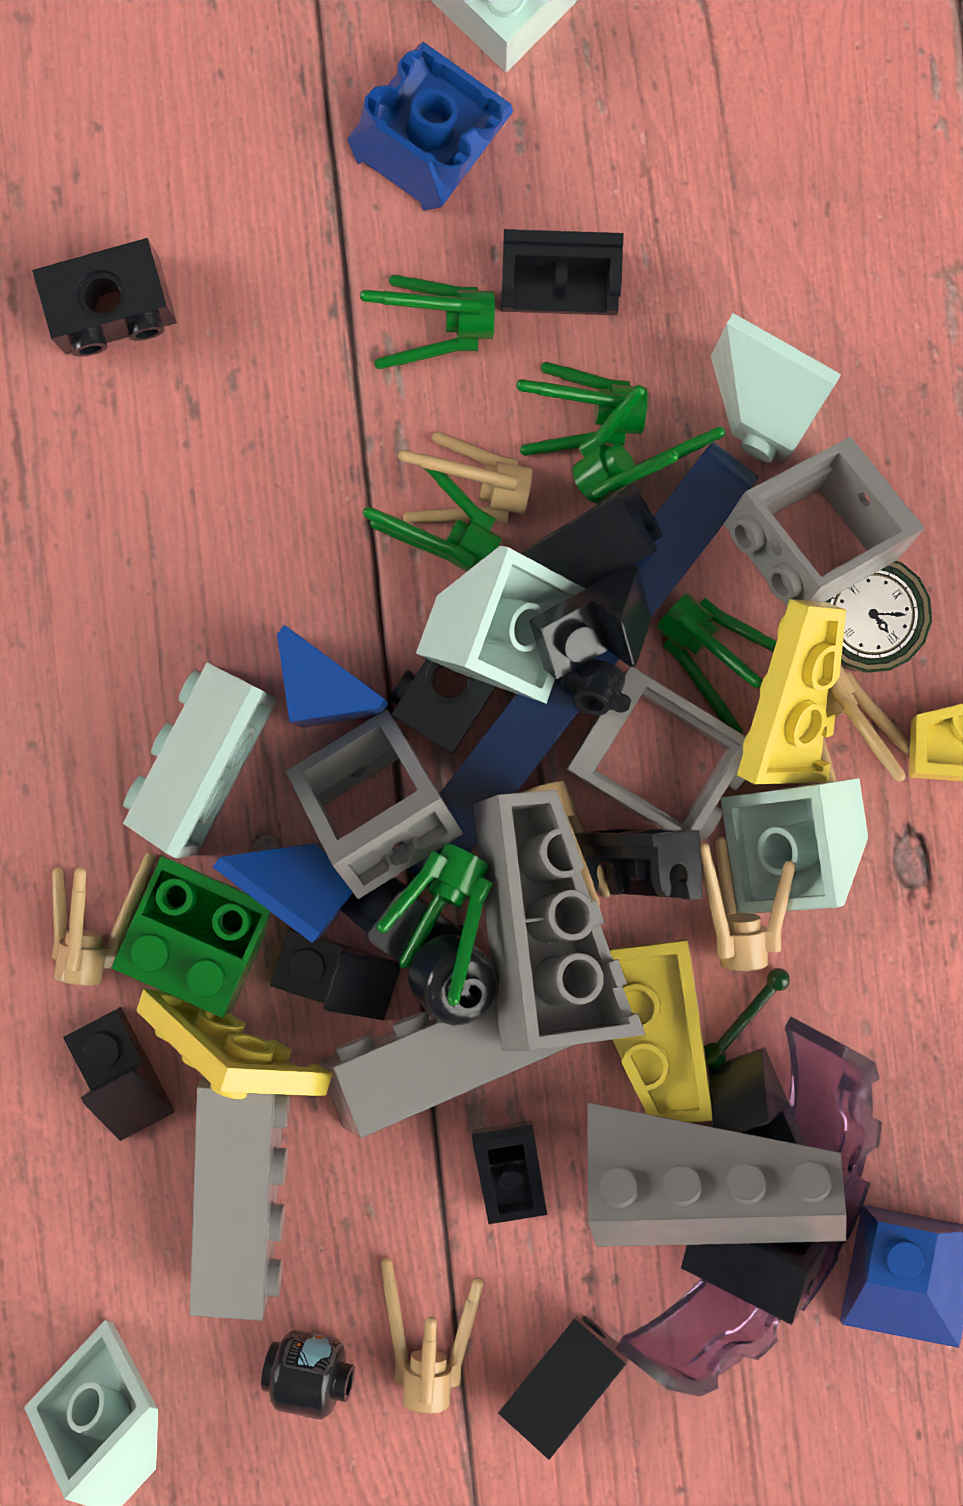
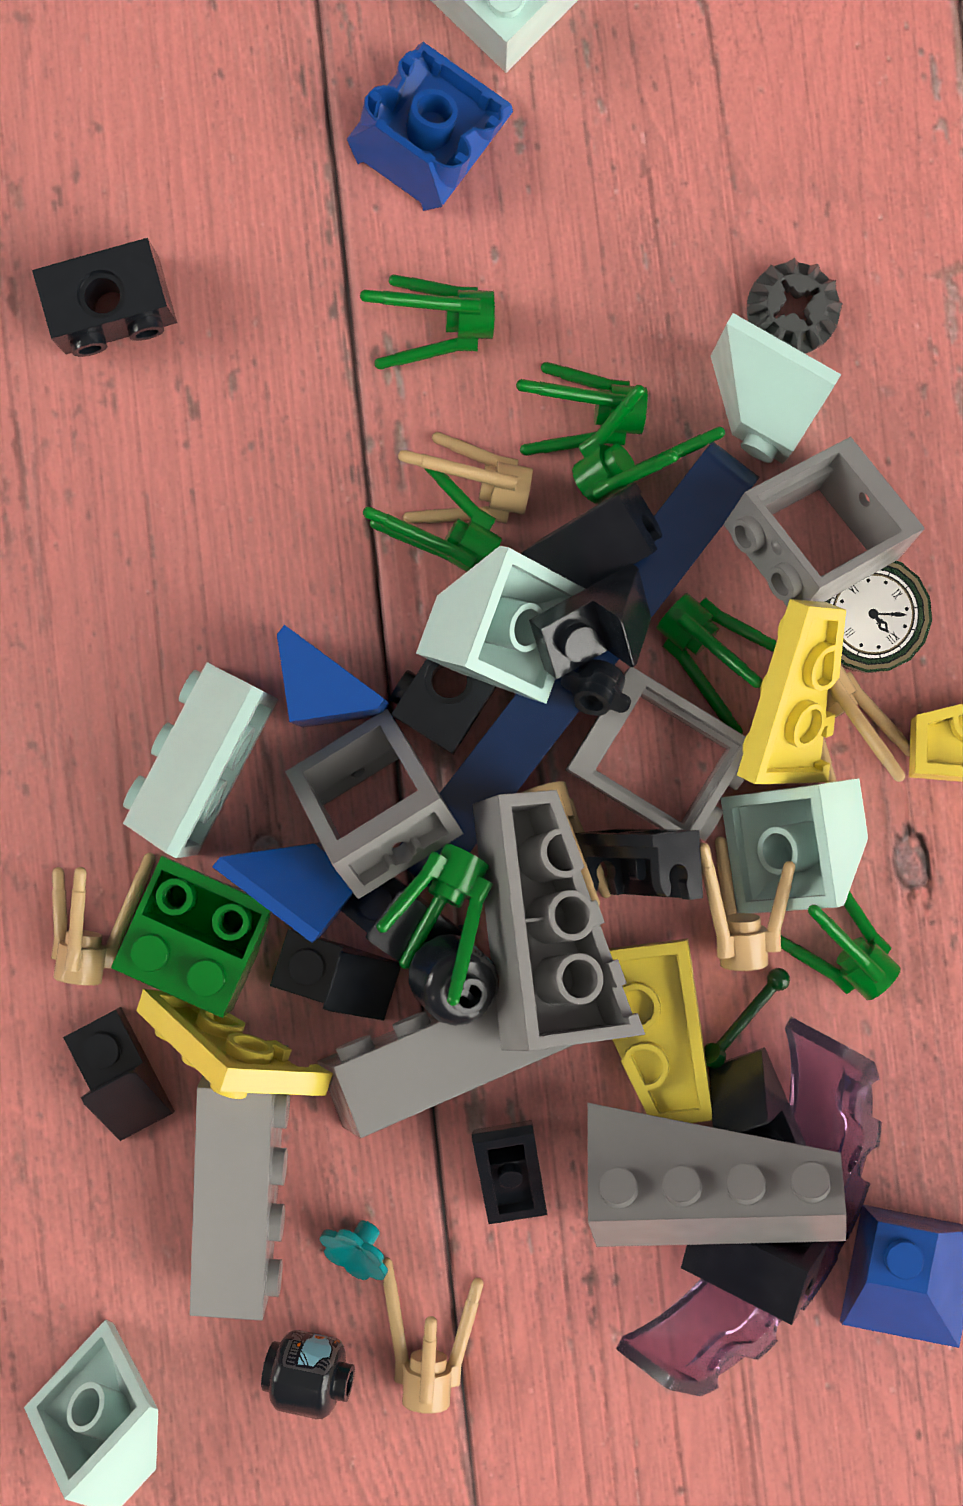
black hinge [498,1315,631,1460] -> none
black hinge [501,229,624,316] -> none
none -> teal plant [319,1220,388,1280]
none -> dark grey gear [747,258,843,353]
none -> green plant [781,891,901,1001]

